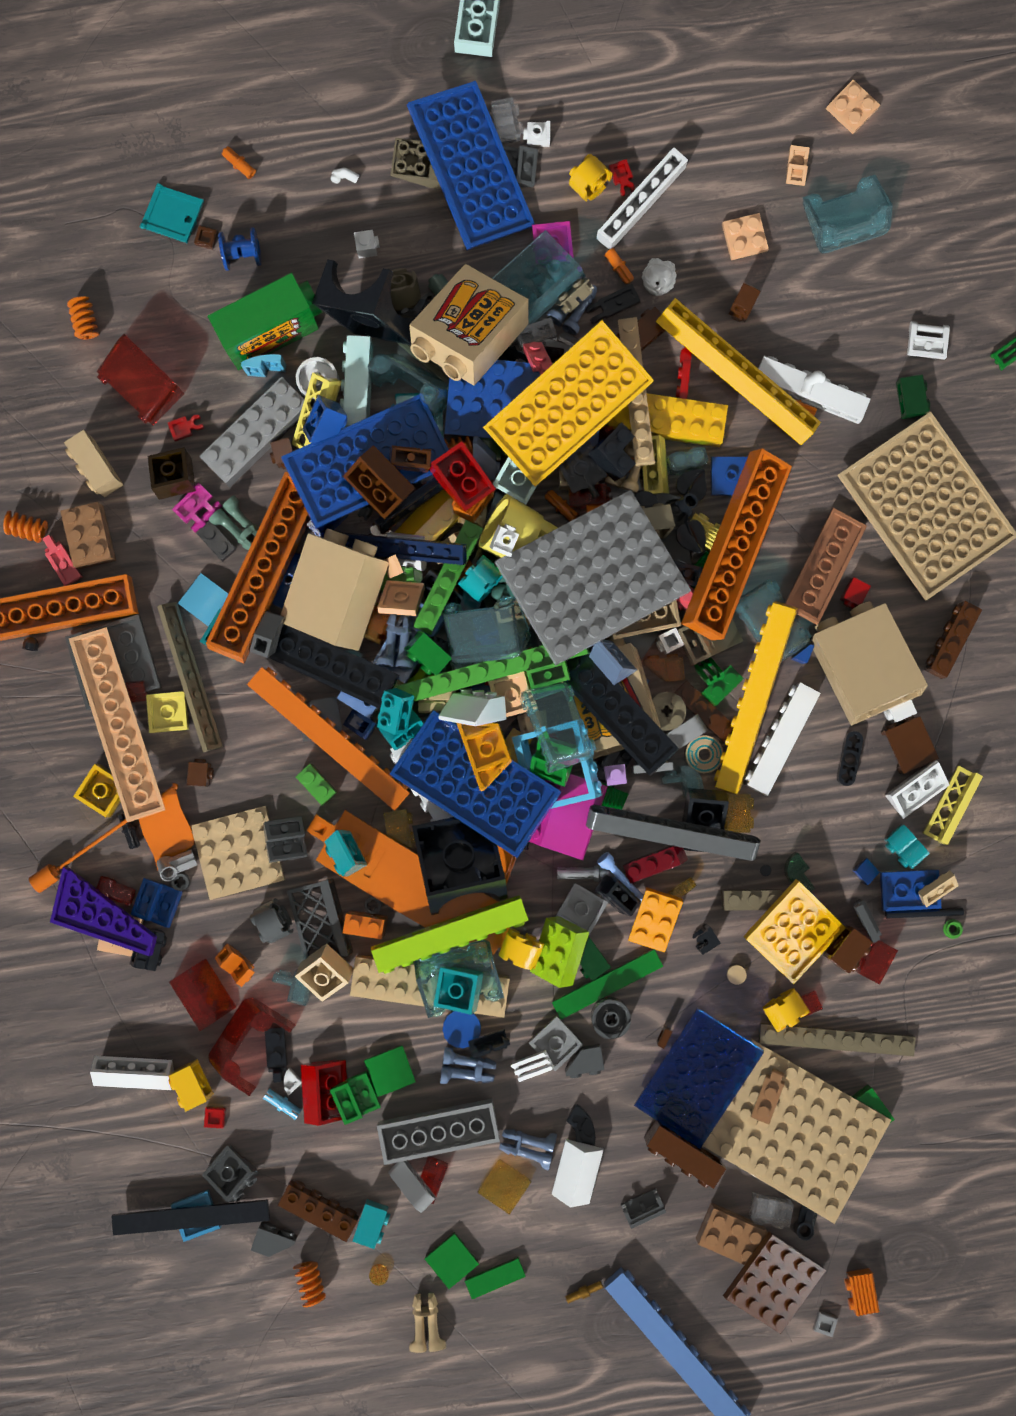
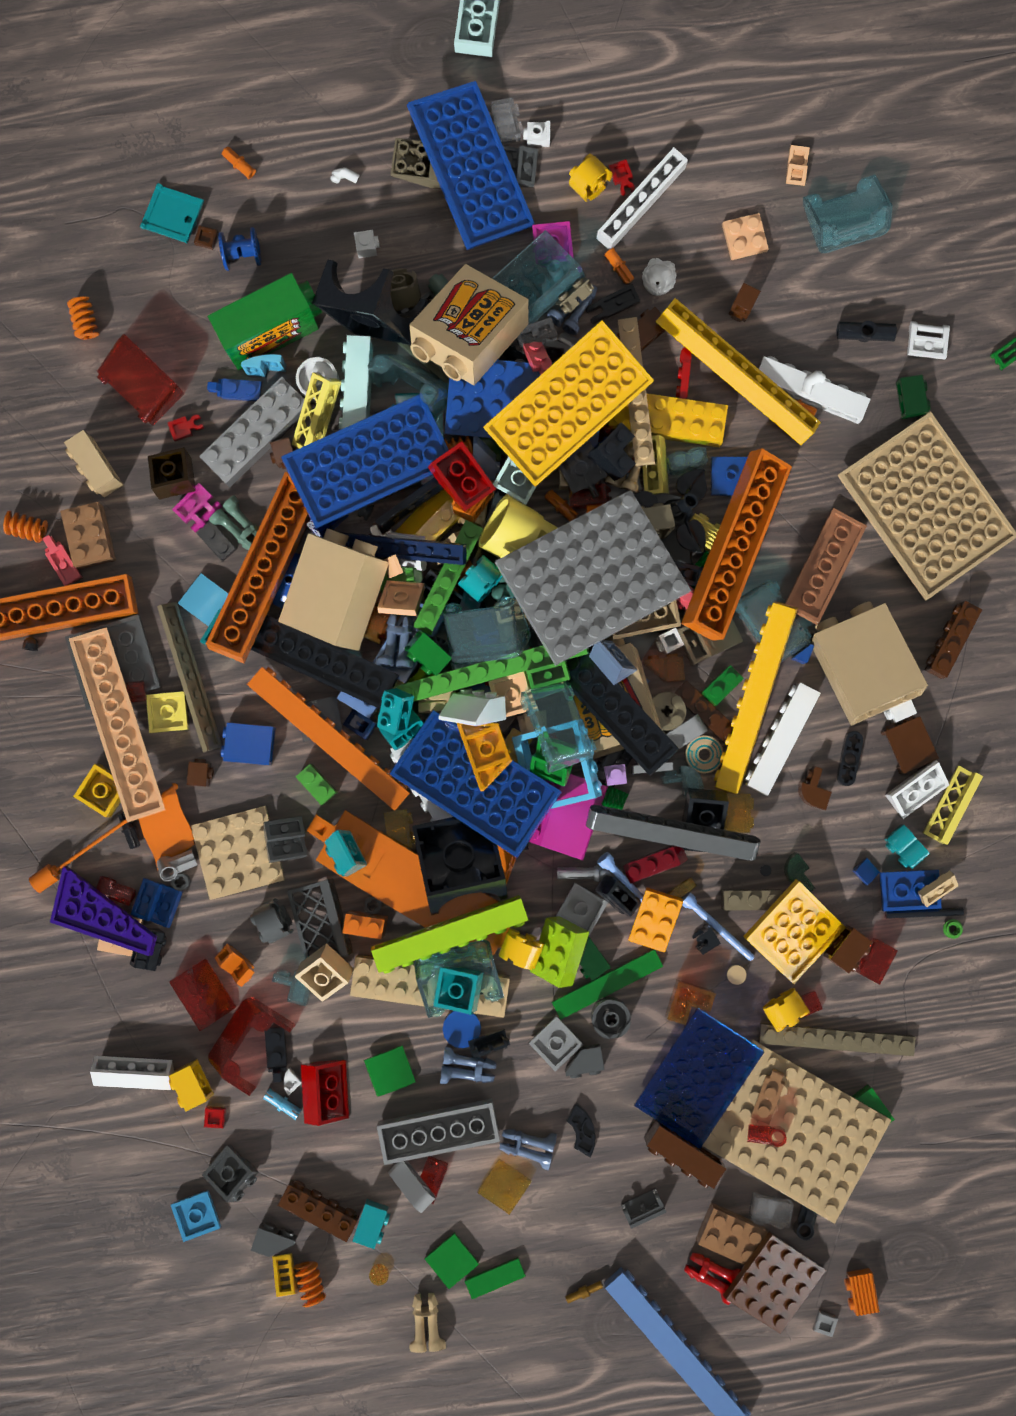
black tile [111,1199,270,1236] -> none
dark grey slope [250,611,285,658] -> none
blue slope [302,395,347,444] -> none
green slope [330,1071,381,1125] -> none
reddish brown brick [343,445,415,519] -> none
reddish brown brick [389,445,431,473] -> none
white brick [489,524,519,557] -> none
white tile [511,1050,554,1082] -> none
white slope [552,1139,603,1207] -> none
reddish brown tile [656,1026,673,1049] -> none
green tile [694,657,725,685] -> none
light nougat plate [826,80,880,134] -> none
red brick [840,577,871,609] -> none
dark grey slope [853,899,882,943] -> none
none -> blue hinge [207,378,262,402]
none -> blue brick [221,723,276,765]
none -> yellow slope [272,1253,298,1297]
none -> clear orange brick [665,979,716,1025]
none -> light blue piece [682,892,754,961]
none -> red piece [684,1253,741,1305]
none -> clear red piece [747,1124,787,1147]
none -> reddish brown brick [798,766,832,810]
none -> black piece [836,320,897,342]

